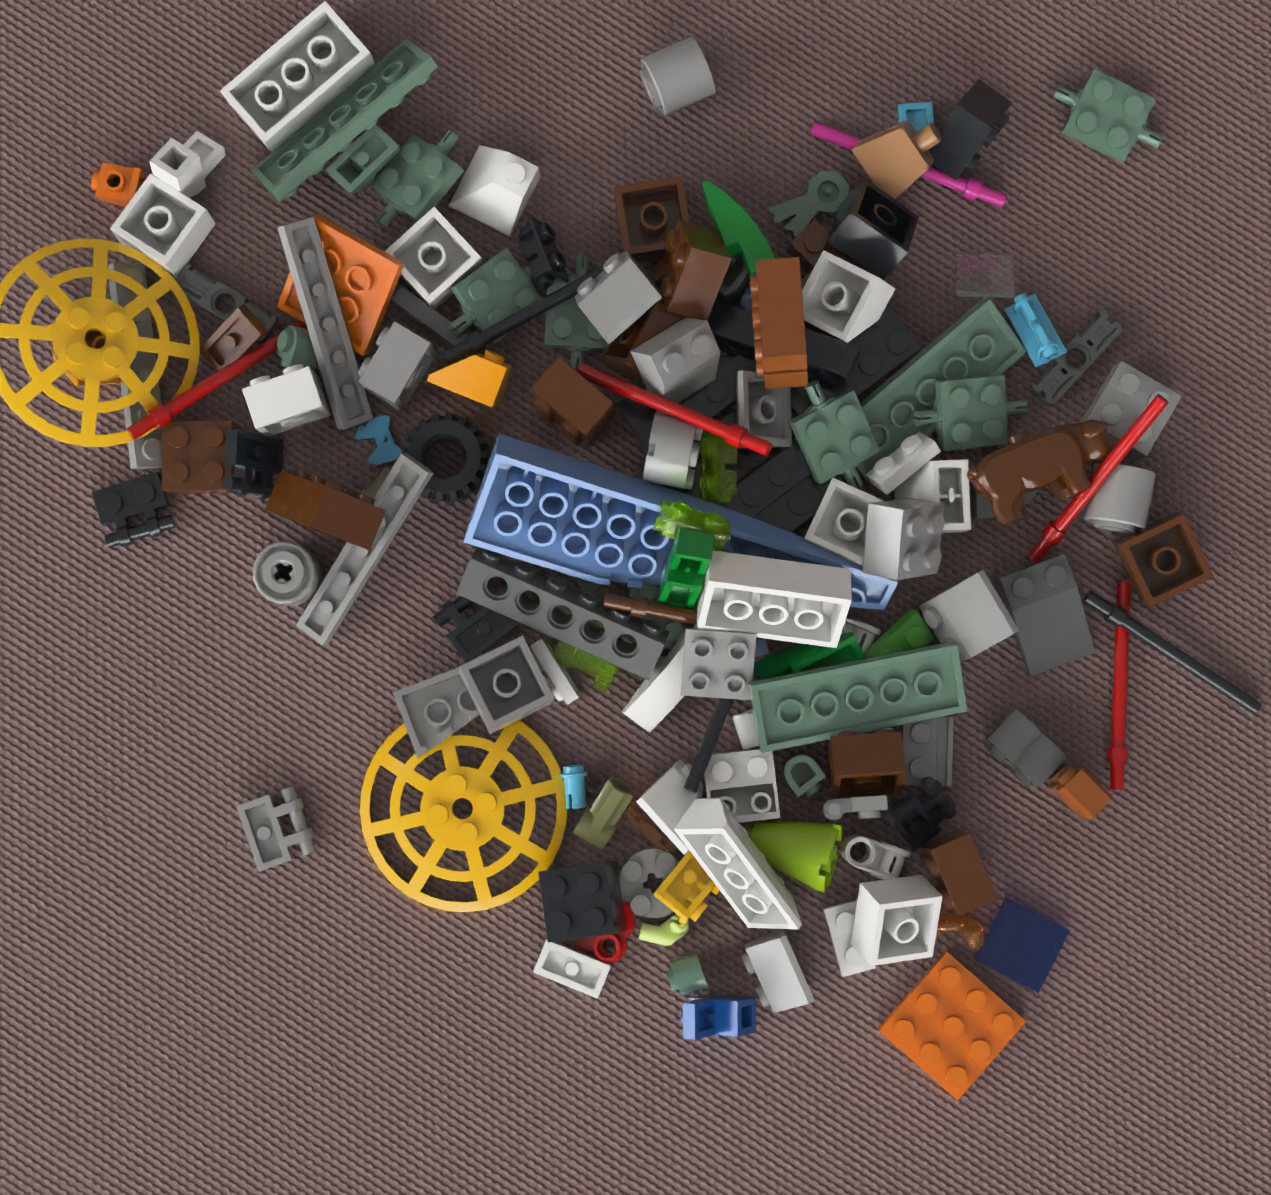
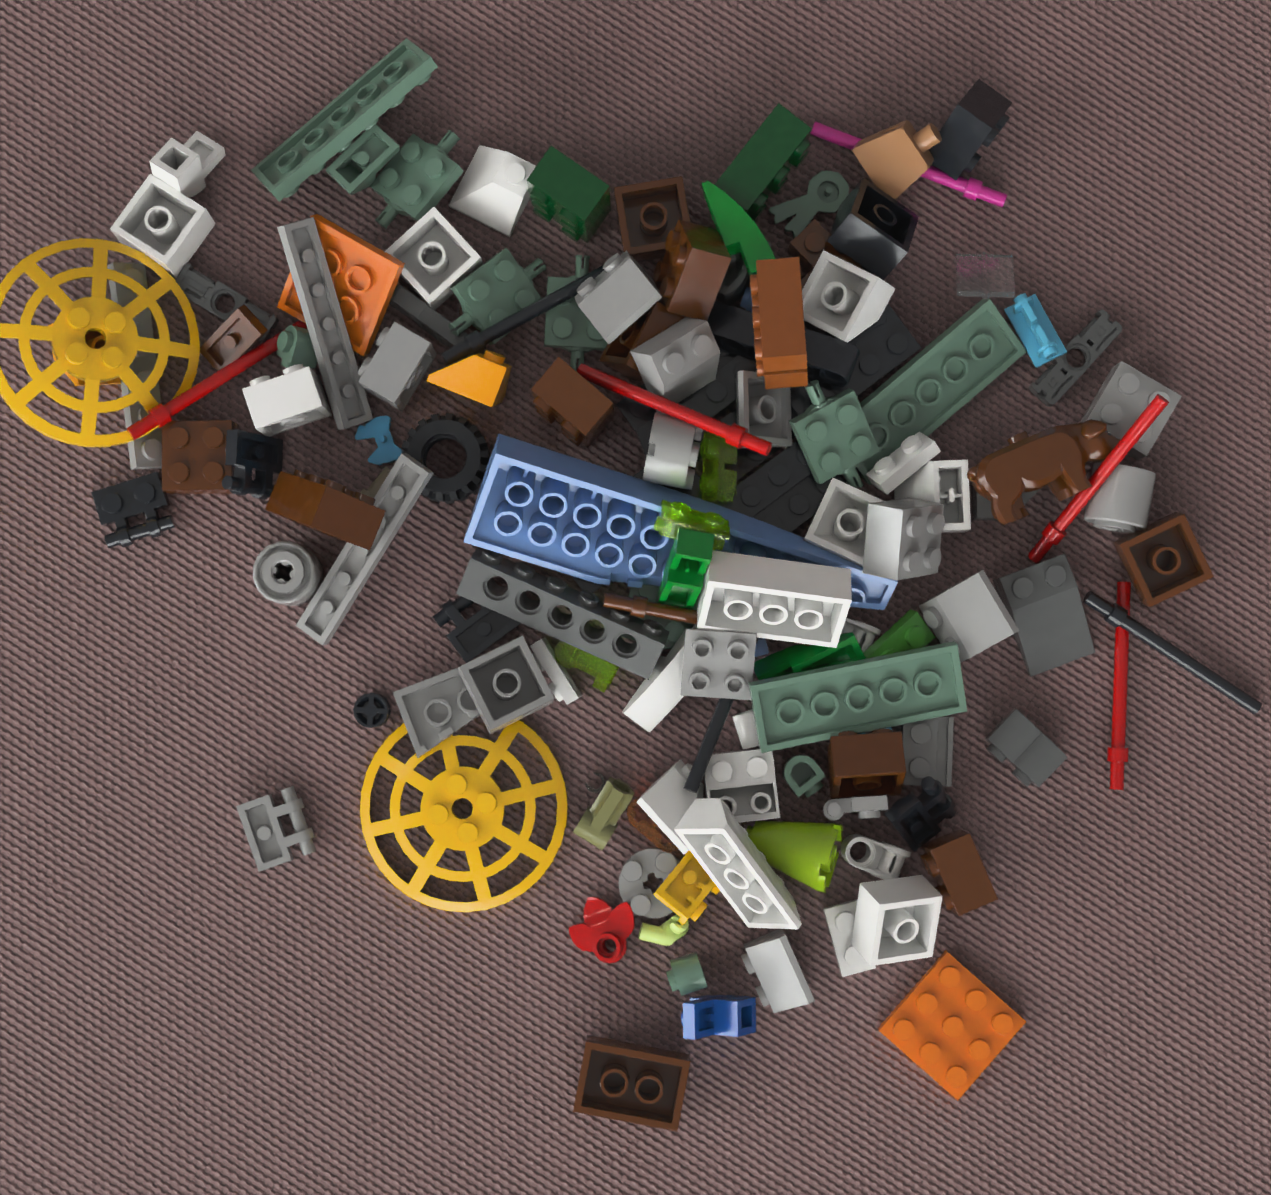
orange brick [91,162,148,207] -> none
white brick [220,1,375,152] -> none
black hinge [518,215,570,289] -> none
white plate [533,939,611,999] -> none
black brick [539,861,626,942] -> none
medium azure pin [560,764,588,809] -> none
light grey piece [640,36,716,116] -> none
medium azure tile [897,101,935,132] -> none
sand green plate [913,374,1028,451] -> none
clear orange arm [937,914,986,949] -> none
clear blue tile [975,897,1070,993] -> none
dark orange brick [1049,764,1113,820] -> none
sand green plate [1053,69,1164,163] -> none
none -> black wheel [353,693,391,728]
none -> dark green brick [526,146,611,243]
none -> reddish brown brick [573,1035,691,1132]
none -> dark green brick [714,103,812,222]

